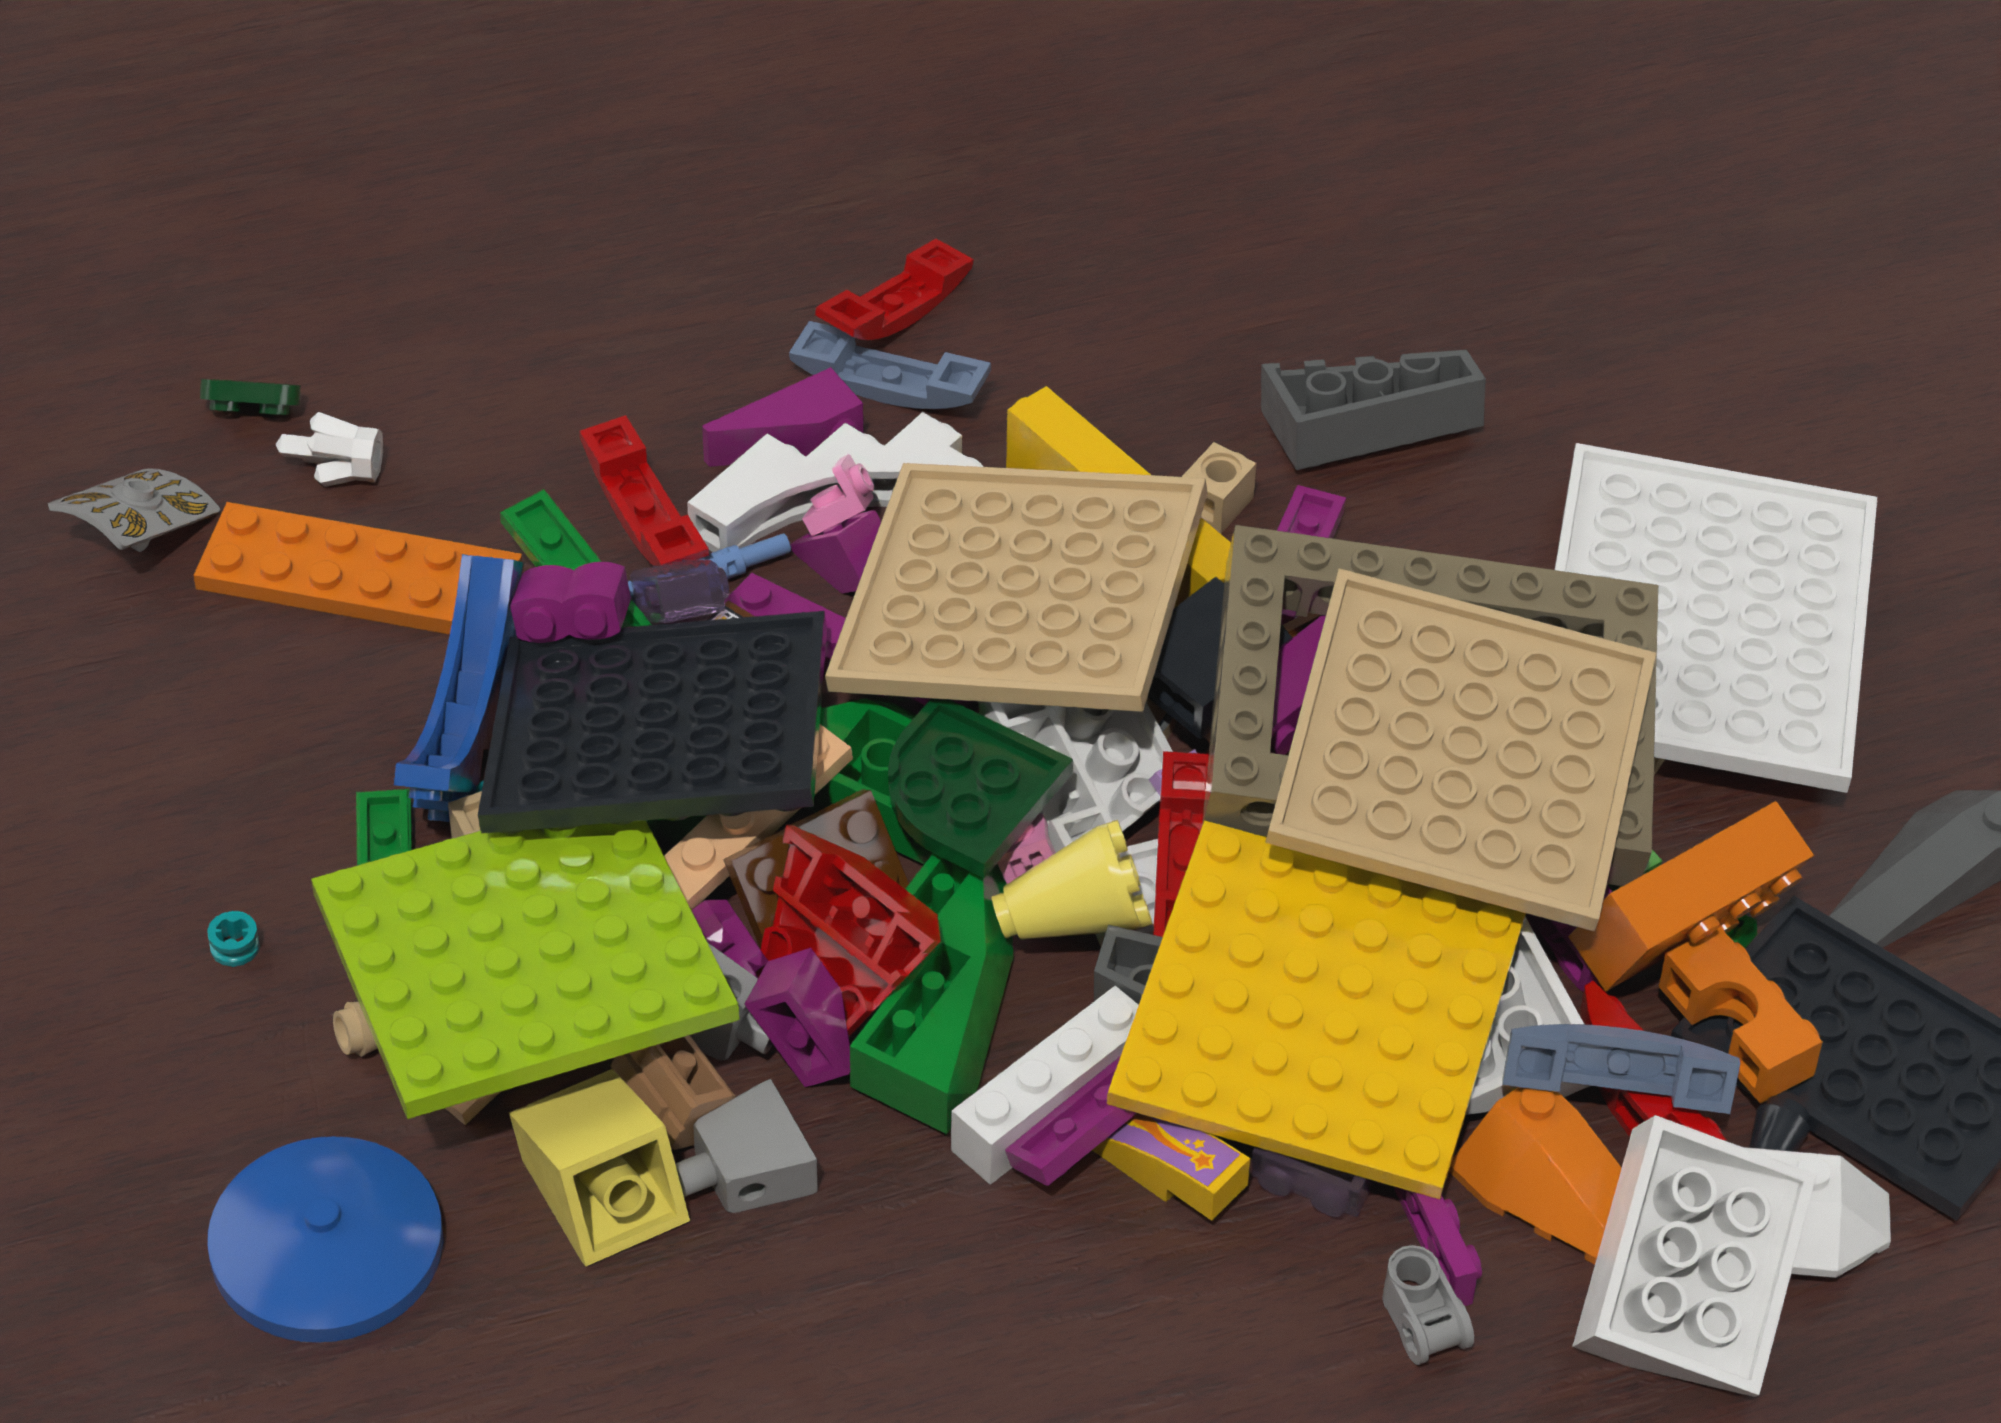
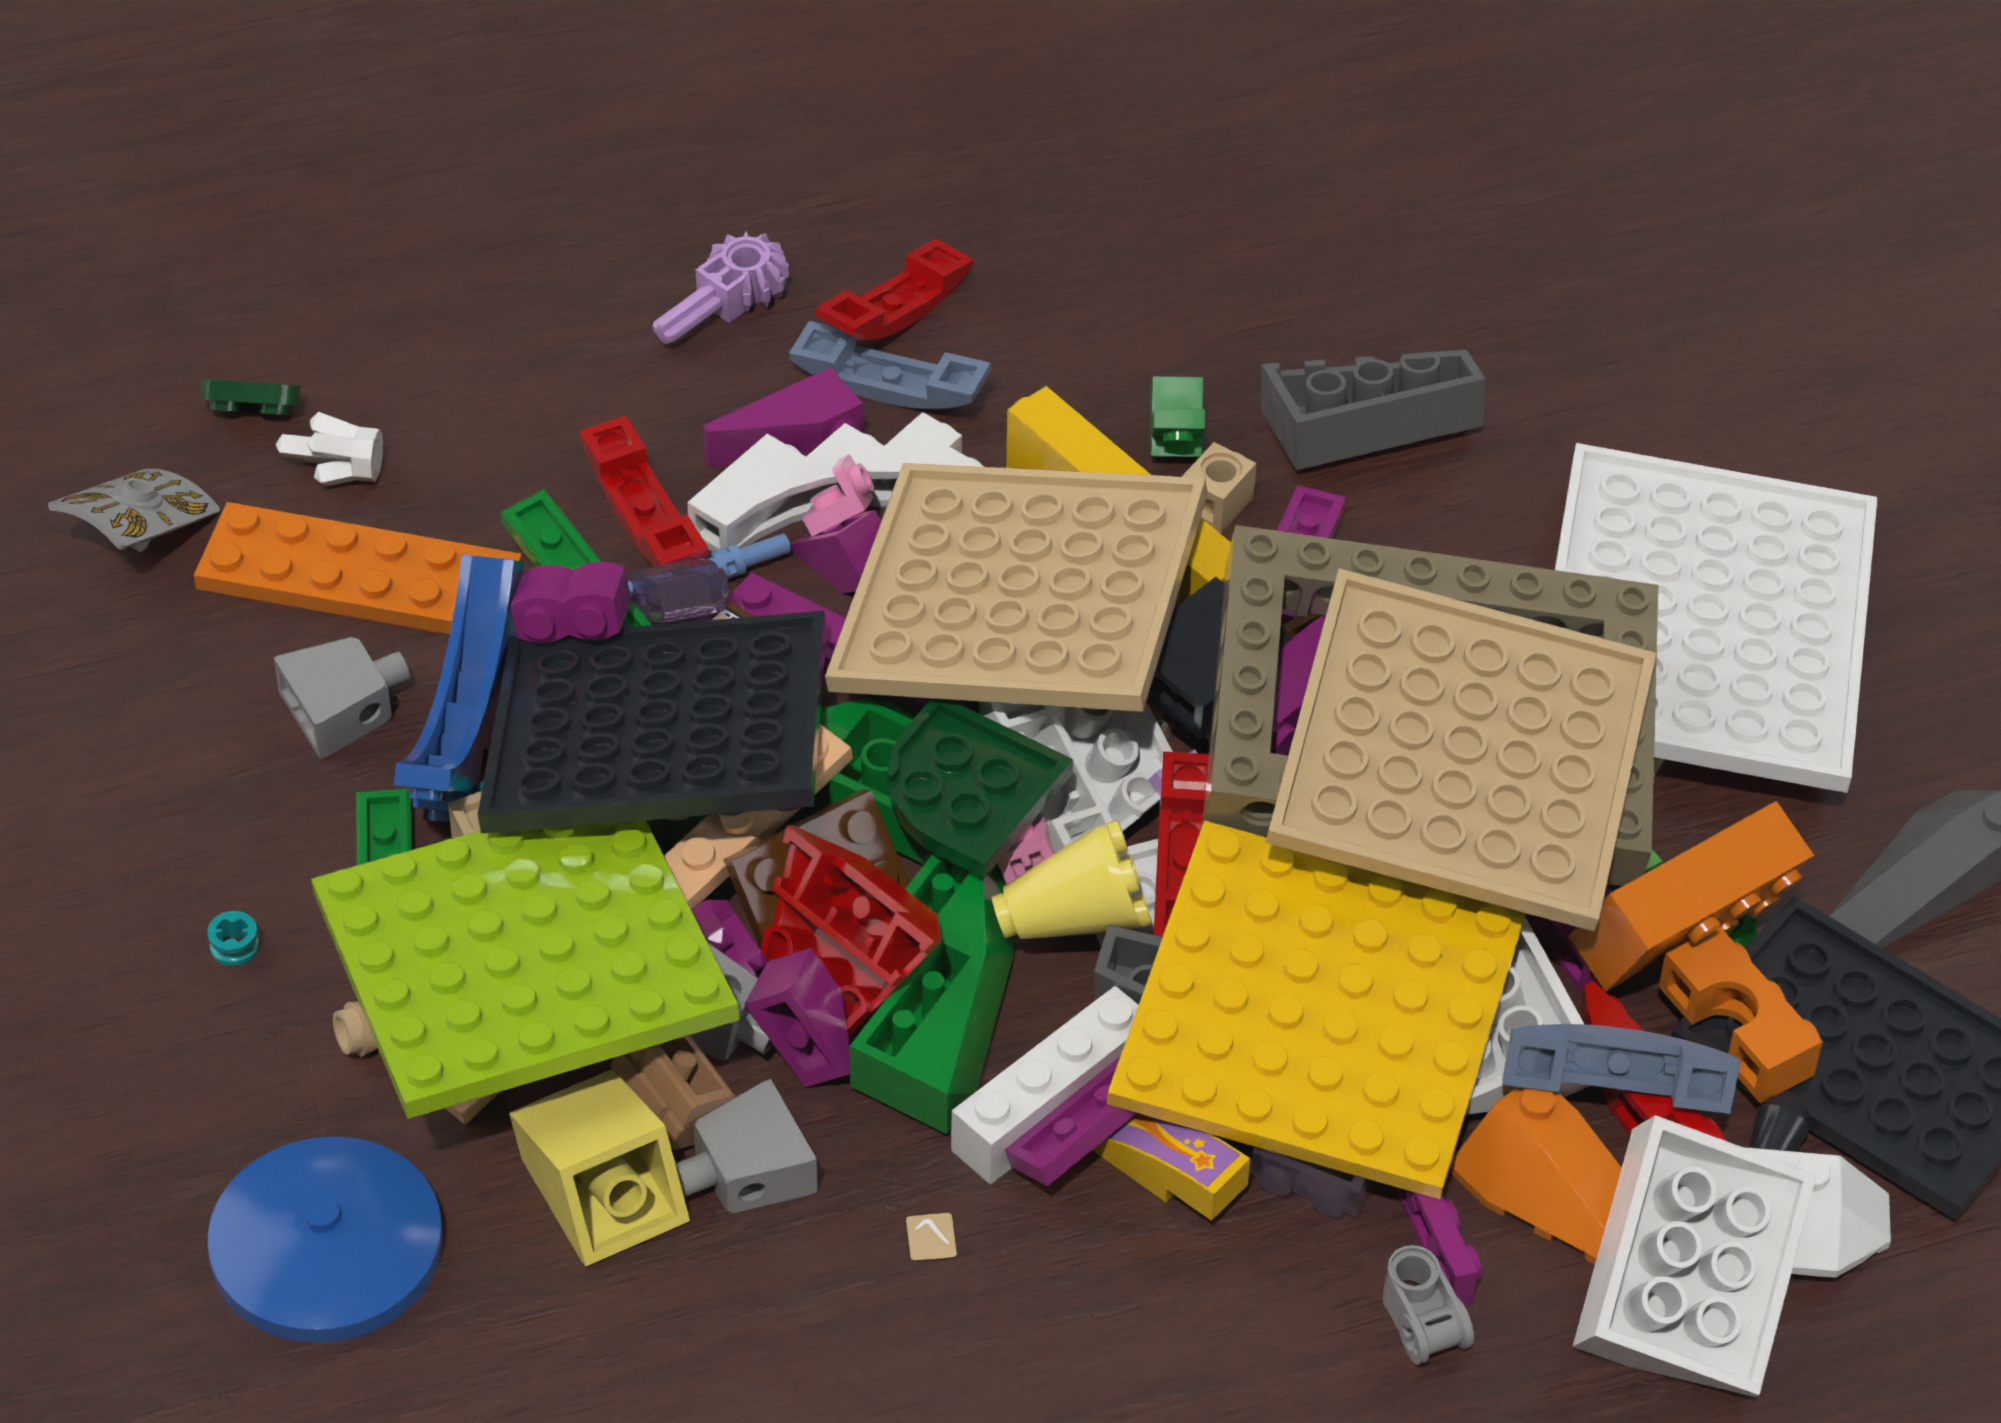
none -> light grey torso [274,637,410,759]
none -> lavender gear [652,230,789,344]
none -> tan sticker [906,1213,957,1261]
none -> green brick [1150,376,1205,457]

